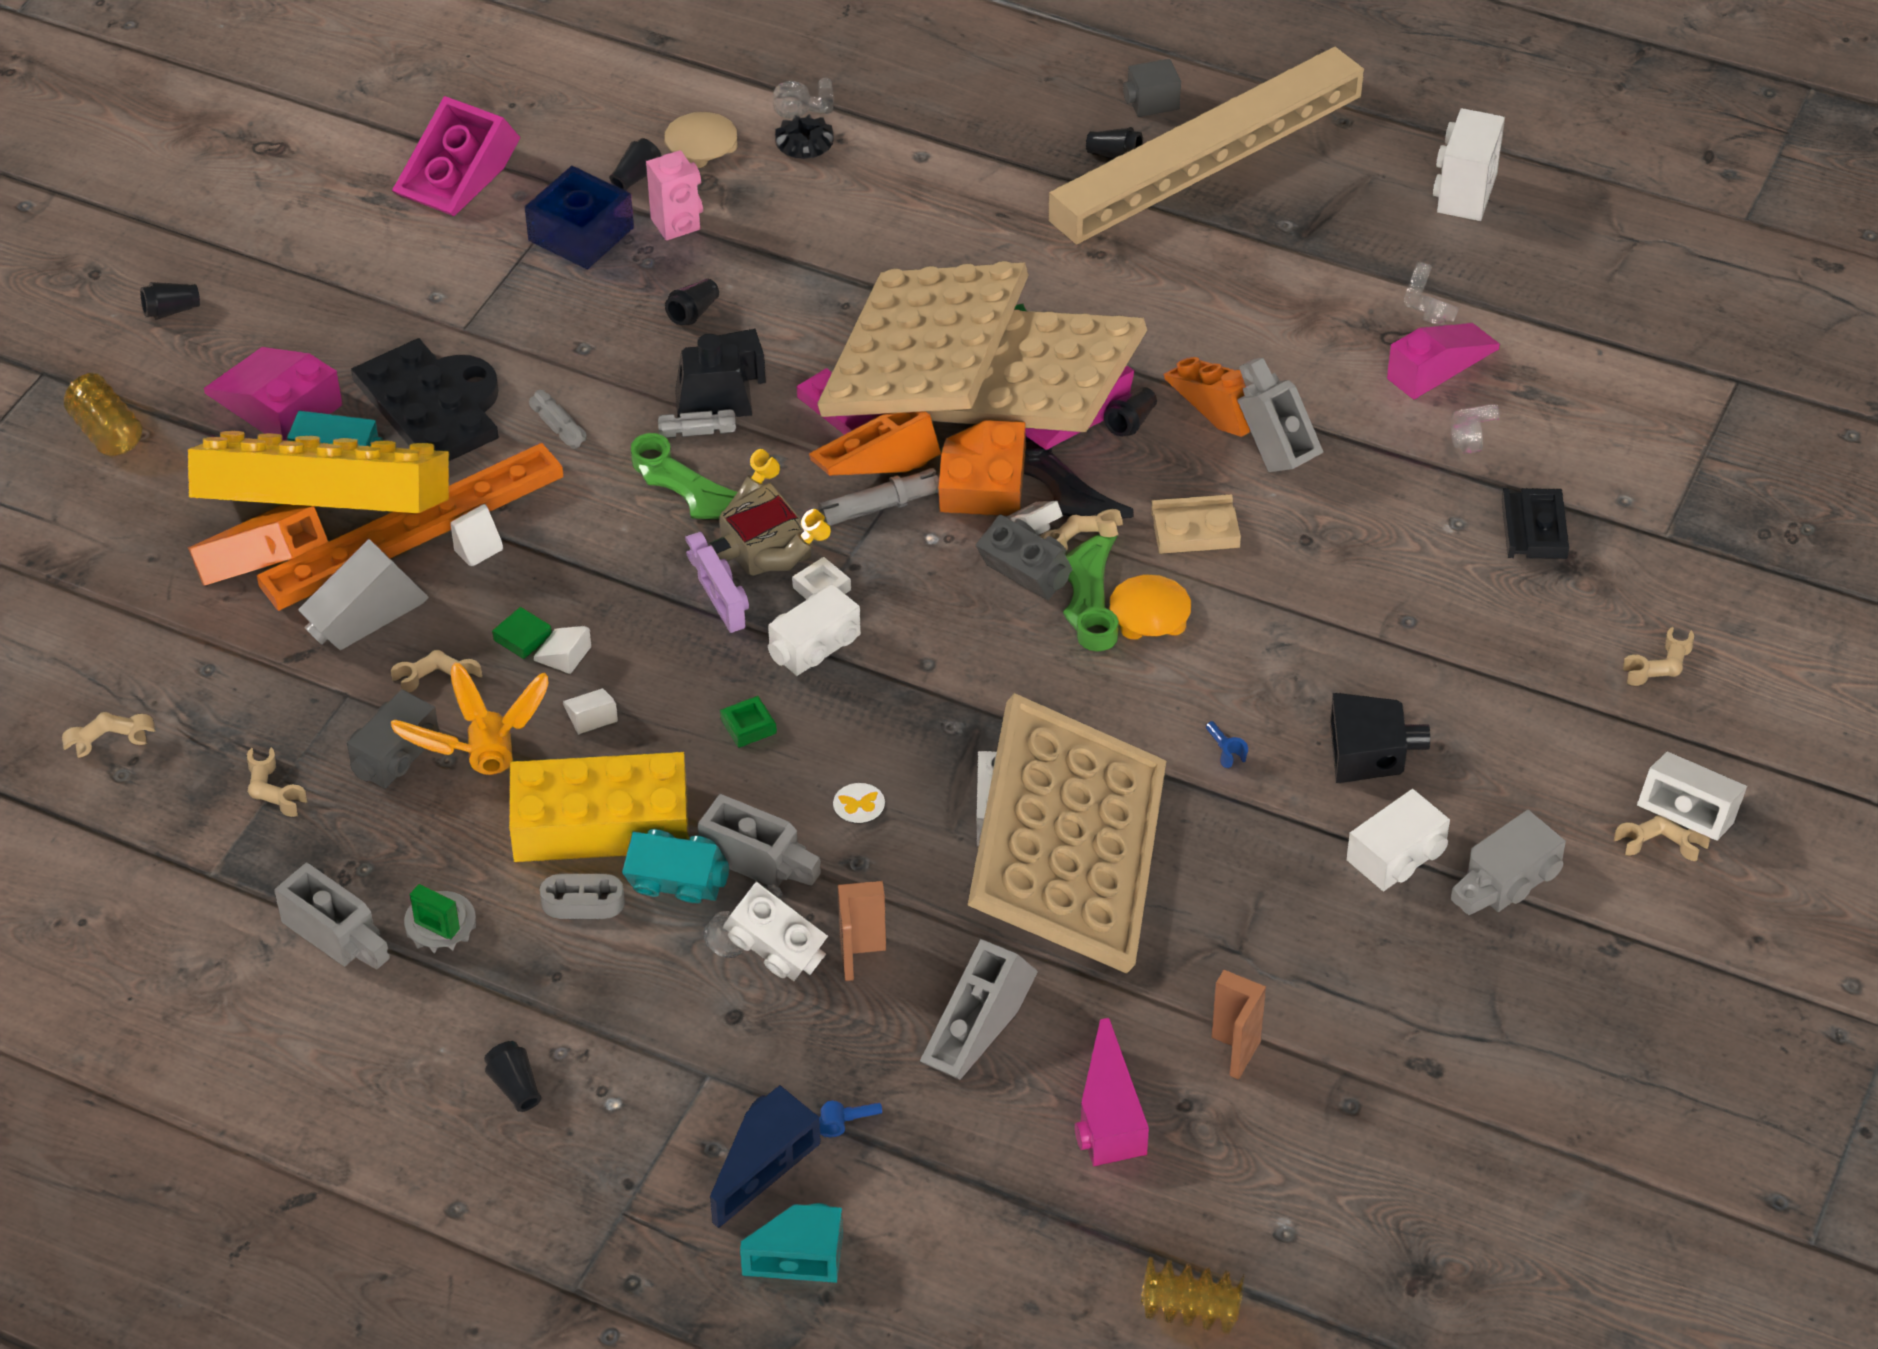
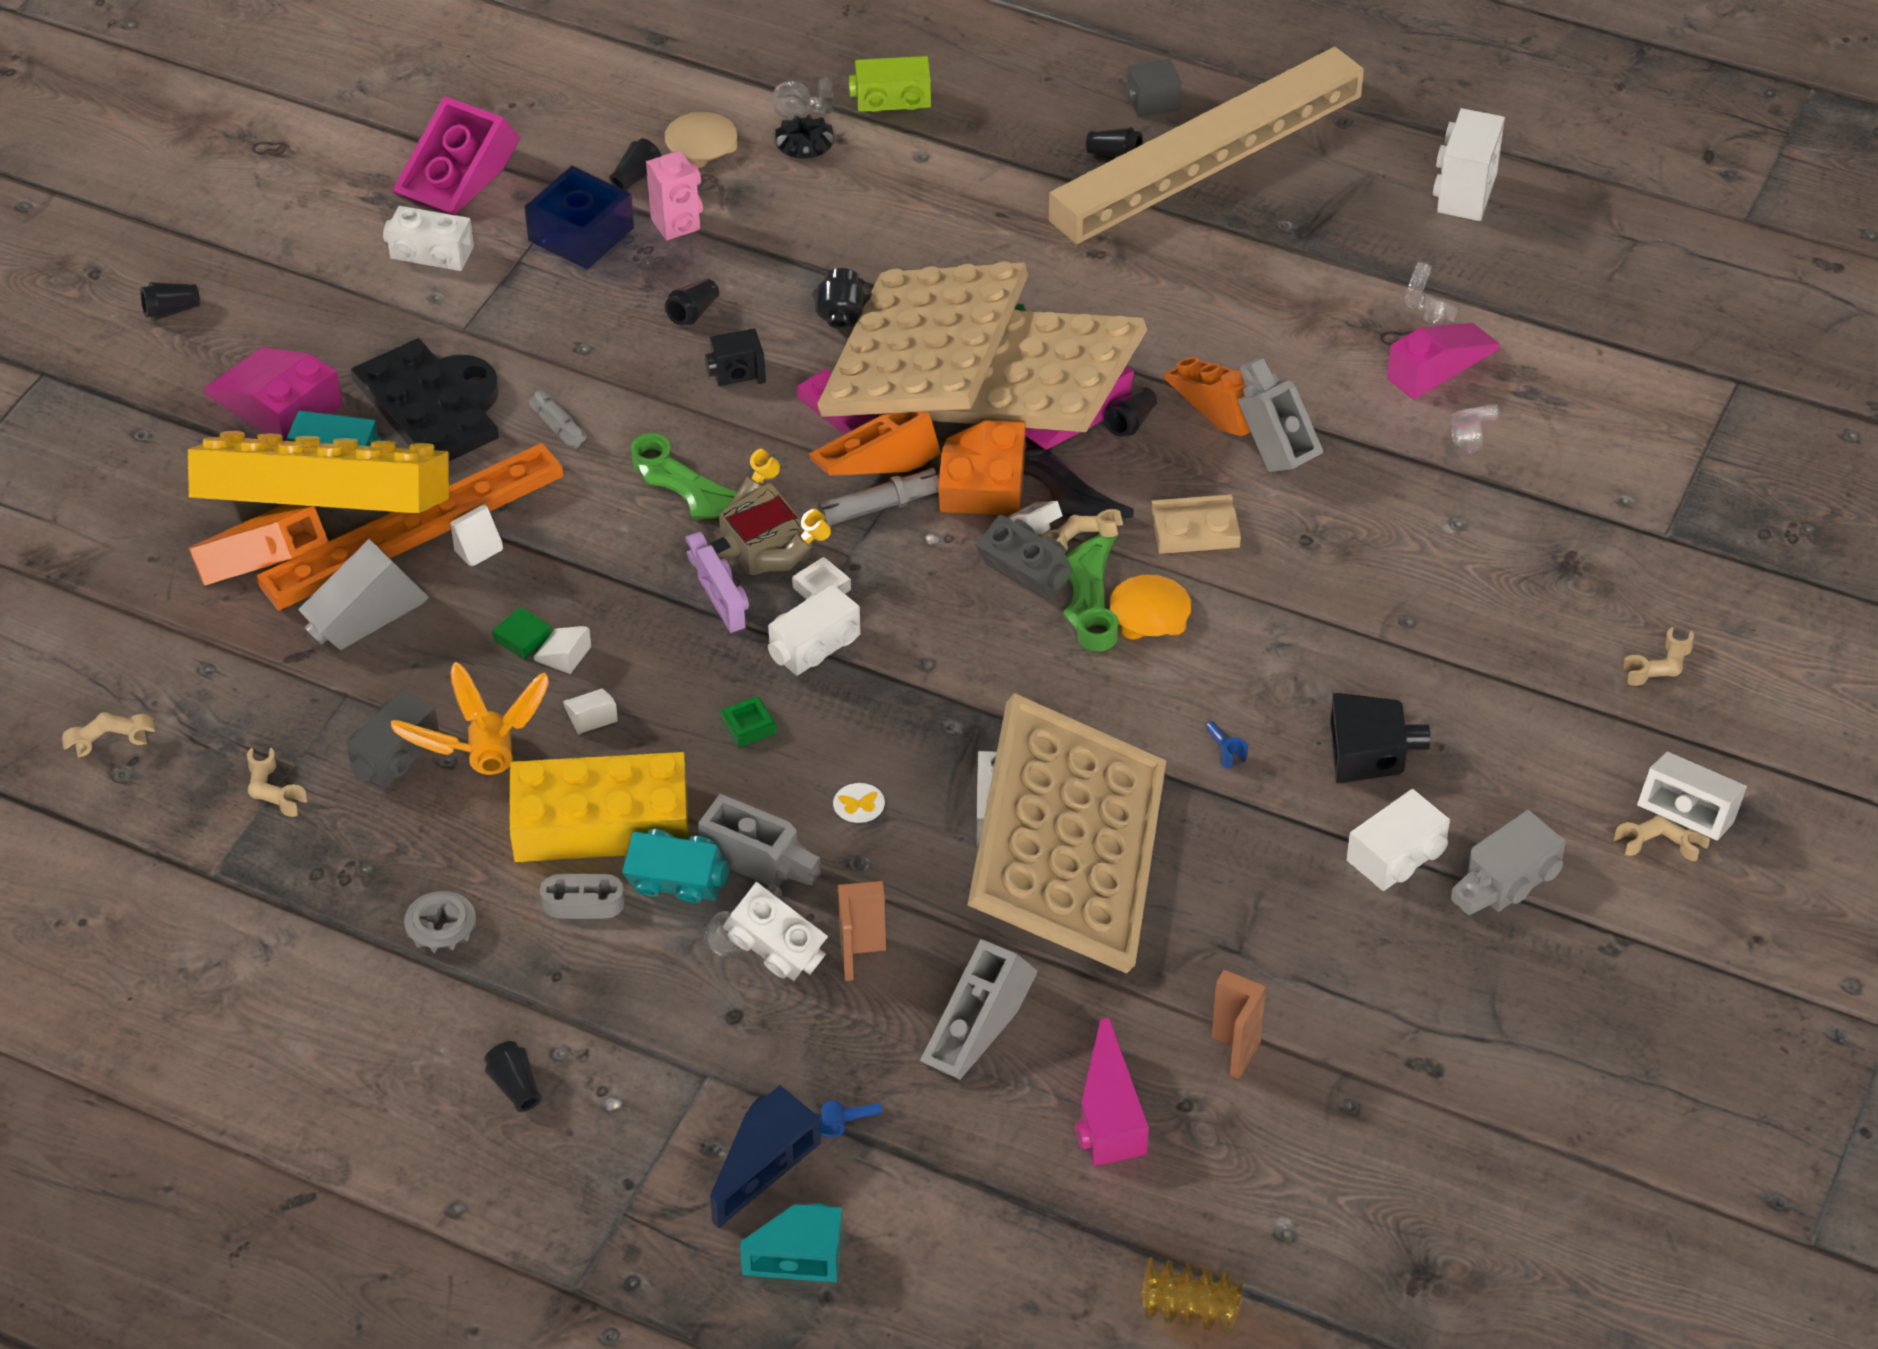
clear yellow piece [63,373,142,456] -> none
light grey hinge [274,862,390,970] -> none
tan arm [391,650,482,692] -> none
green tile [410,884,460,940] -> none
light grey axle [658,409,736,438] -> none
black torso [675,334,752,417] -> none
black plate [1501,488,1569,559] -> none
none -> white brick [383,206,474,271]
none -> black head [812,268,872,329]
none -> lime brick [849,56,931,112]

